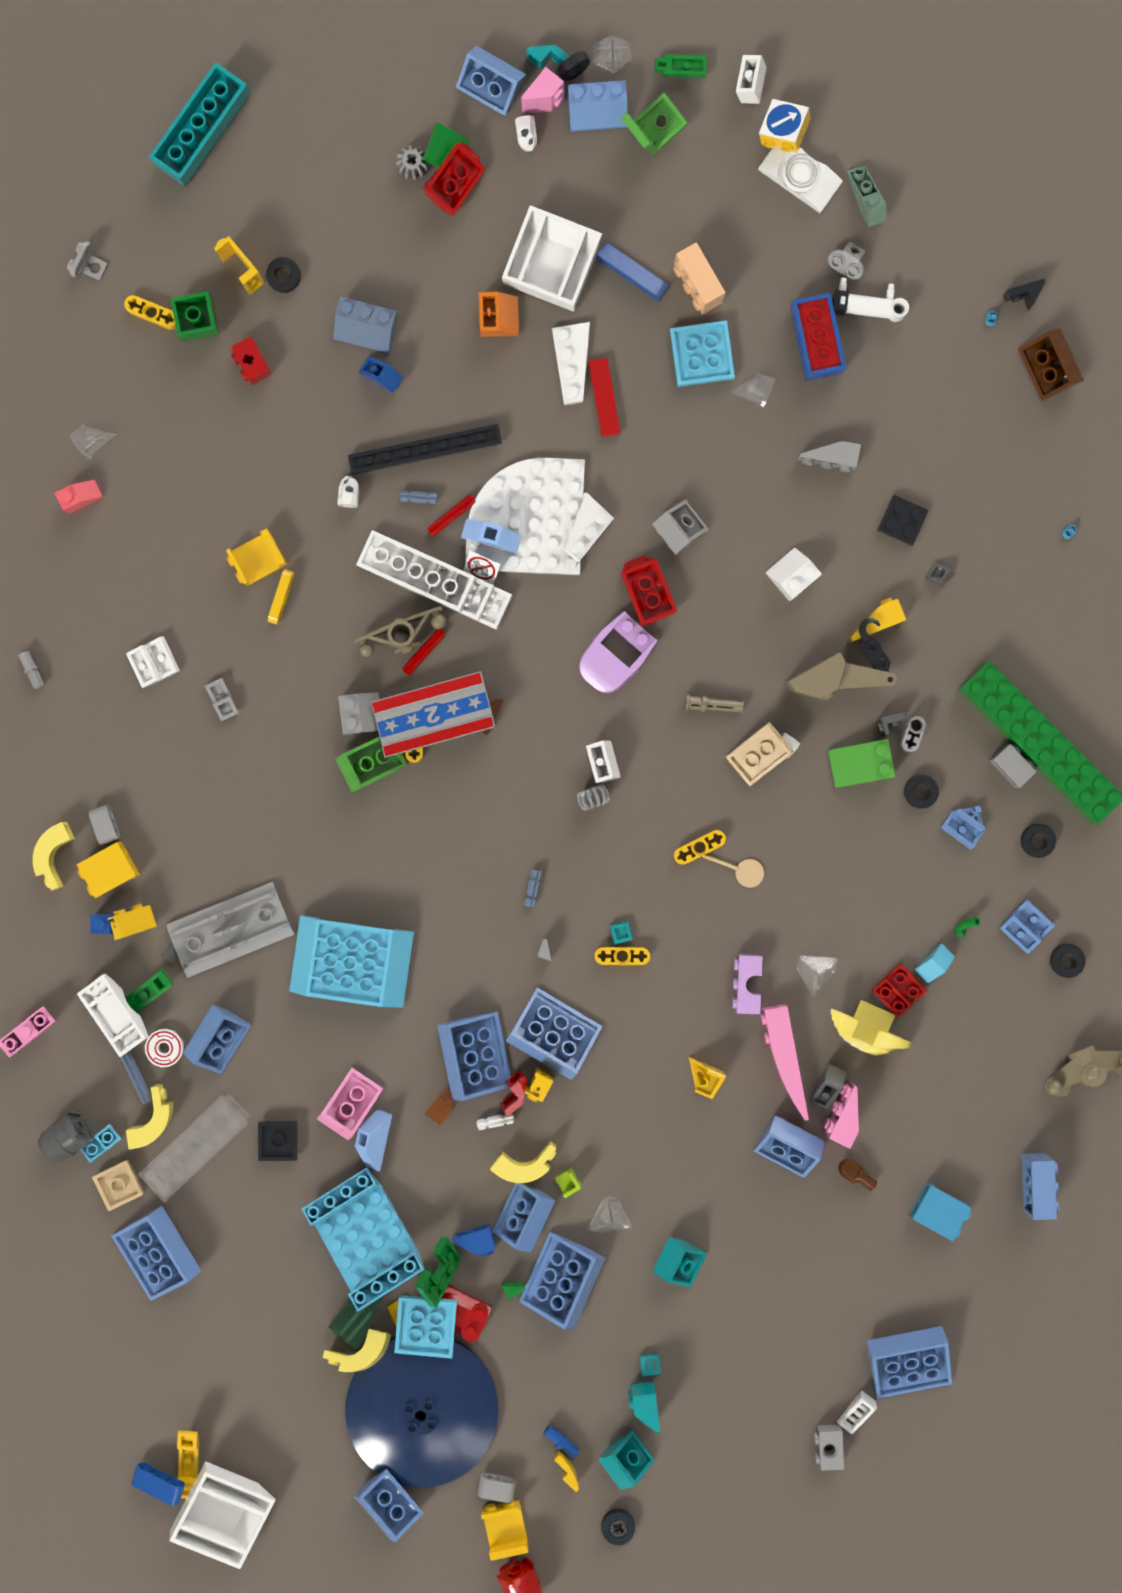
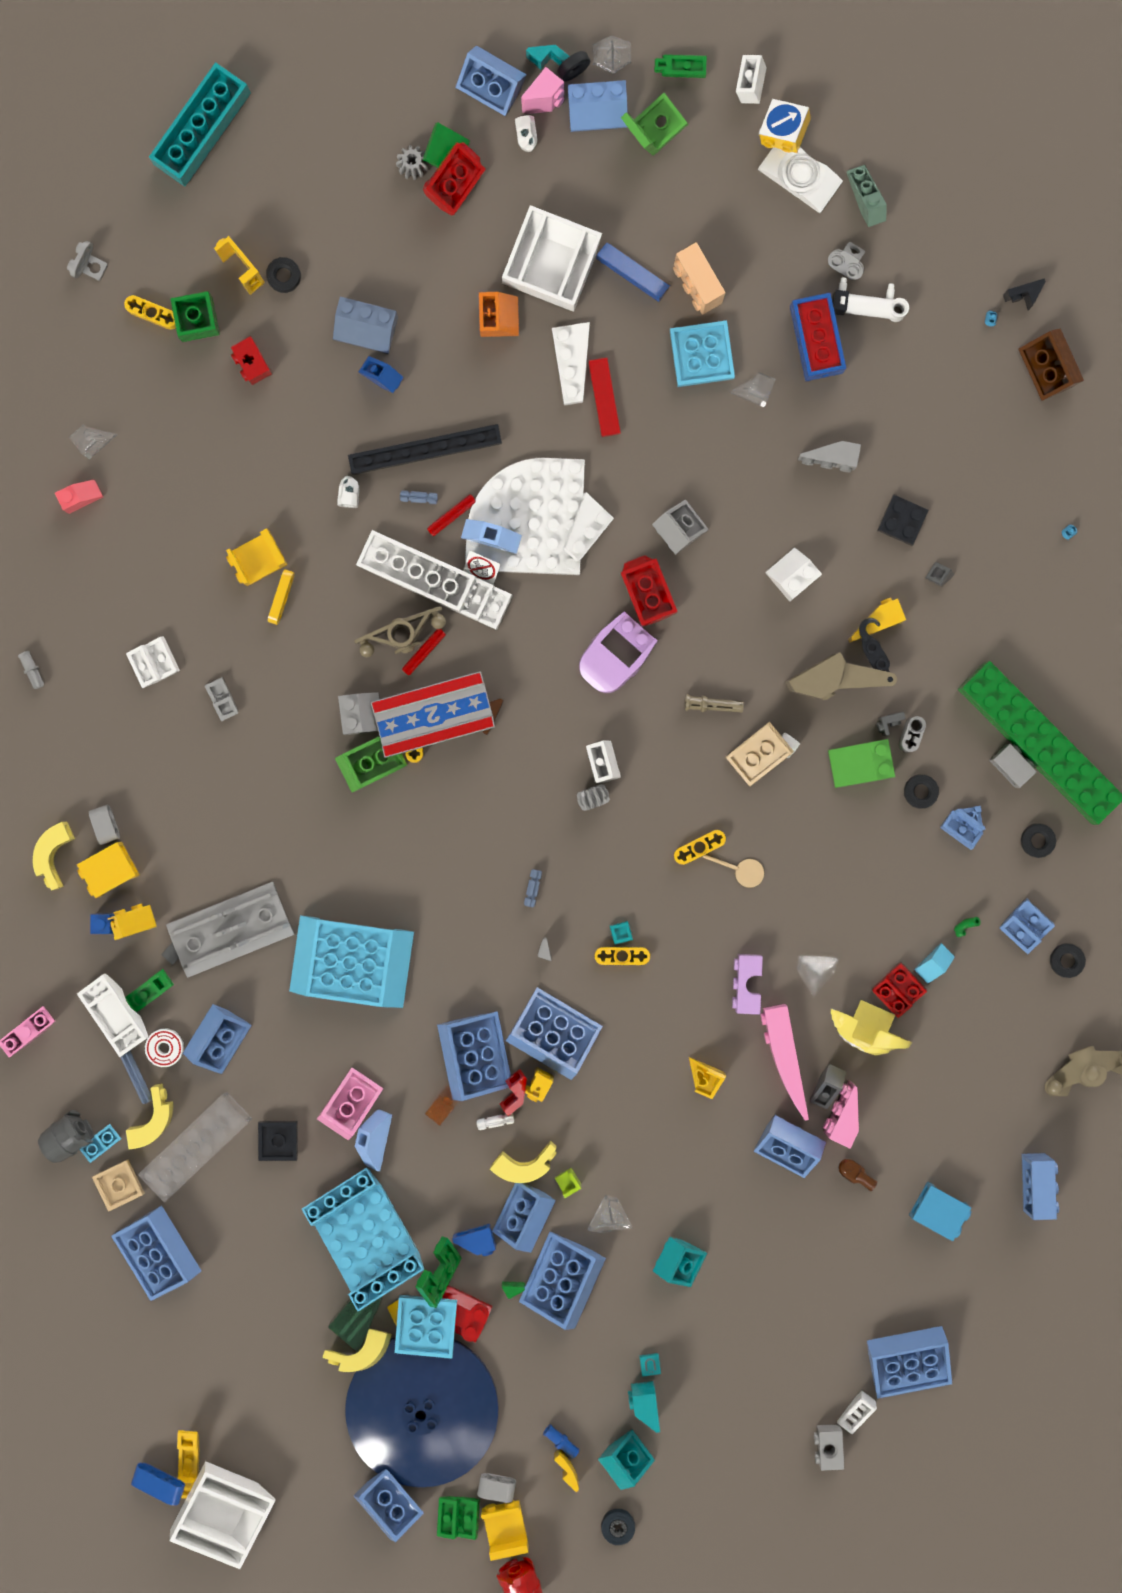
none -> green slope [437,1496,480,1540]

